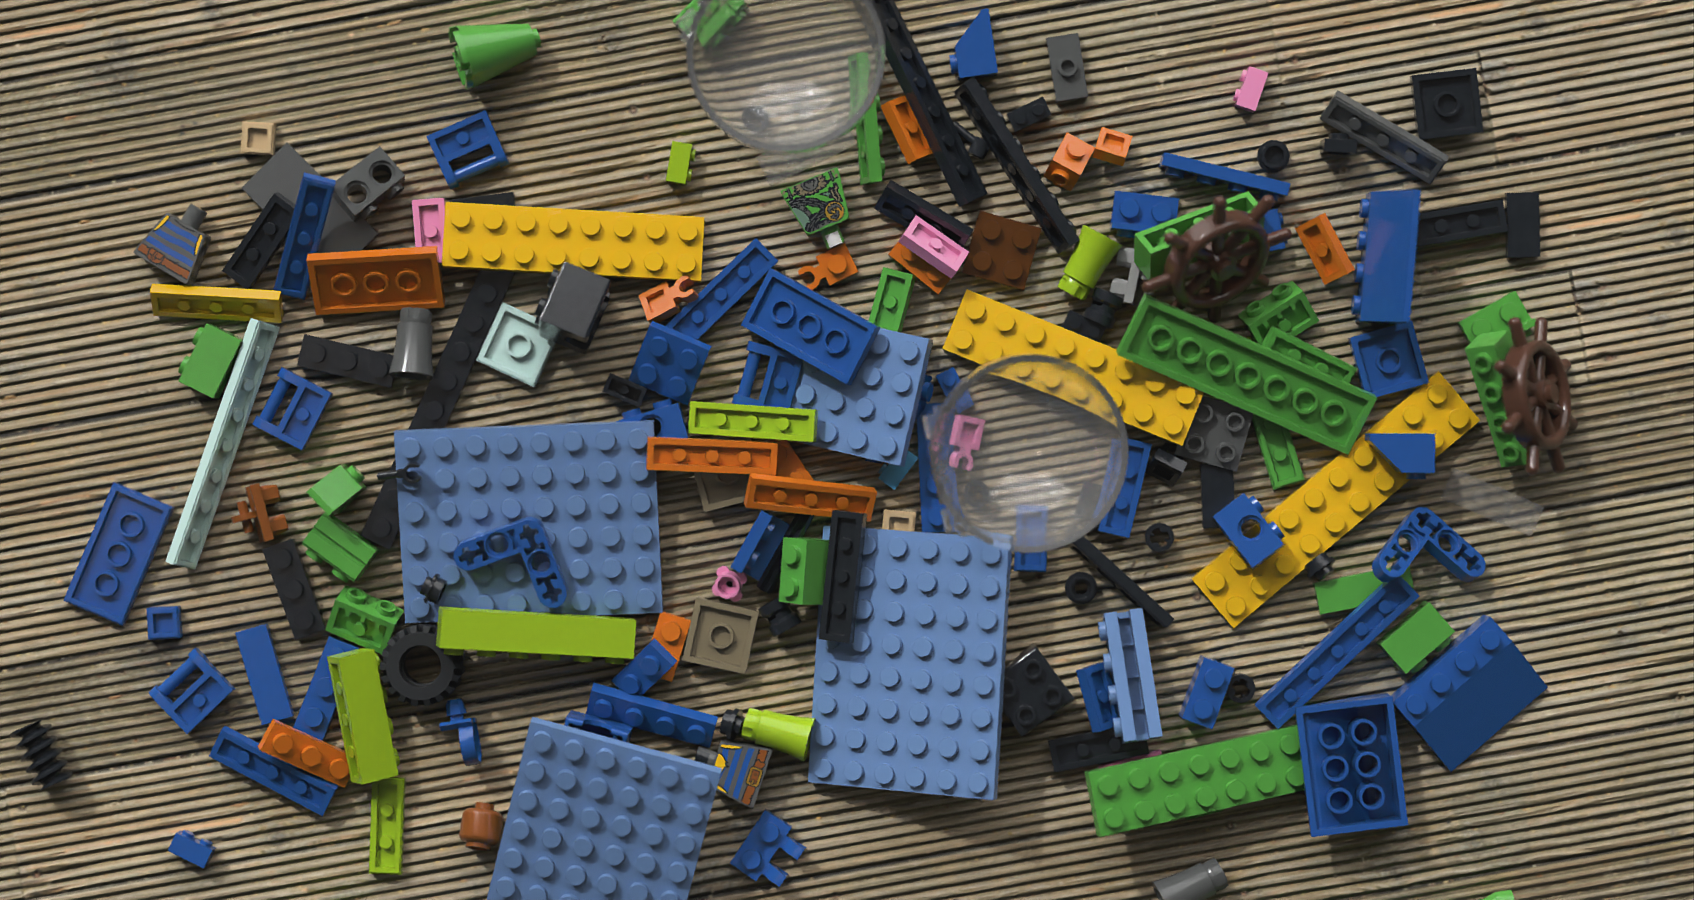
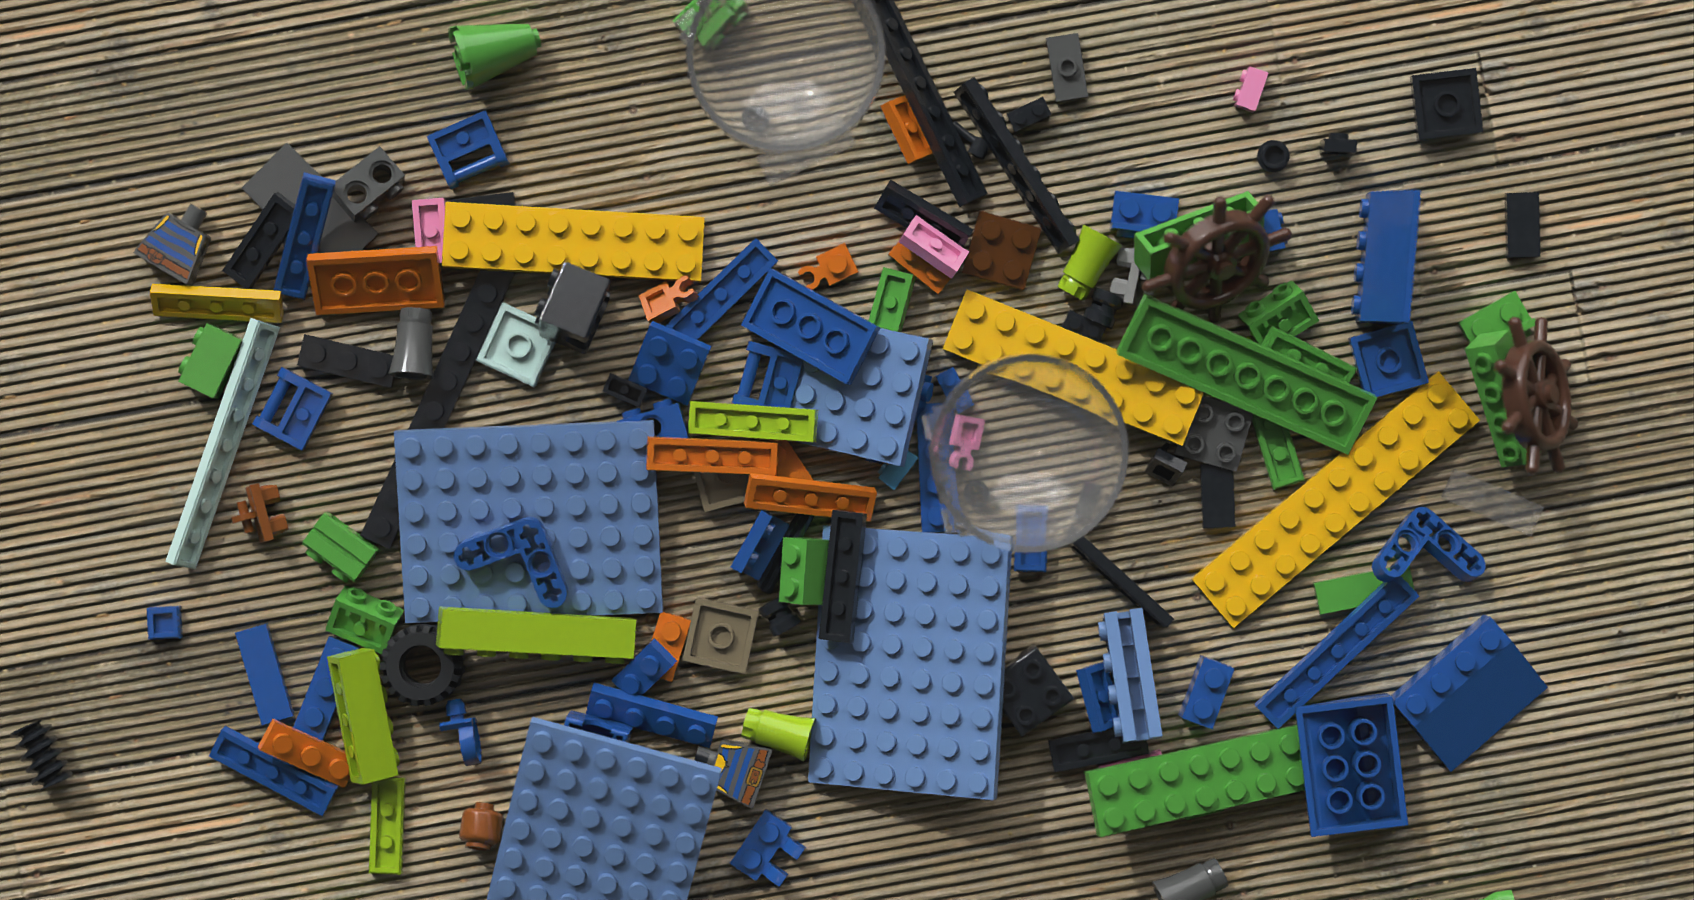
blue tile [63,482,175,626] -> none
blue plate [149,647,236,734] -> none
blue piece [168,830,216,868] -> none
tan tile [241,121,277,156] -> none
black plate [262,538,326,640] -> none
bright green slope [307,464,367,516] -> none
black hand [377,462,422,483] -> none
black plate [420,574,447,604] -> none
lime piece [666,141,696,185] -> none
bright pink plate [712,566,747,602] -> none
black plate [720,708,745,741] -> none
torso [781,167,850,249] -> none
bright green plate [850,52,885,185] -> none
tan tile [882,509,916,531] -> none
blue slope [949,8,998,81] -> none
orange bracket [1044,132,1095,191] -> none
black plate [1065,572,1097,604] -> none
orange plate [1092,127,1132,166] -> none
blue plate [1097,437,1152,538] -> none
black bush [1145,522,1174,552] -> none
blue plate [1159,152,1291,202] -> none
blue brick [1213,493,1285,571] -> none
black bush [1226,673,1255,703] -> none
orange plate [1295,213,1355,285] -> none
black plate [1304,552,1335,581] -> none
dark grey tile [1320,90,1449,184] -> none
blue slope [1365,433,1435,479] -> none
bright green brick [1375,601,1455,674] -> none
black plate [1416,199,1508,247] -> none

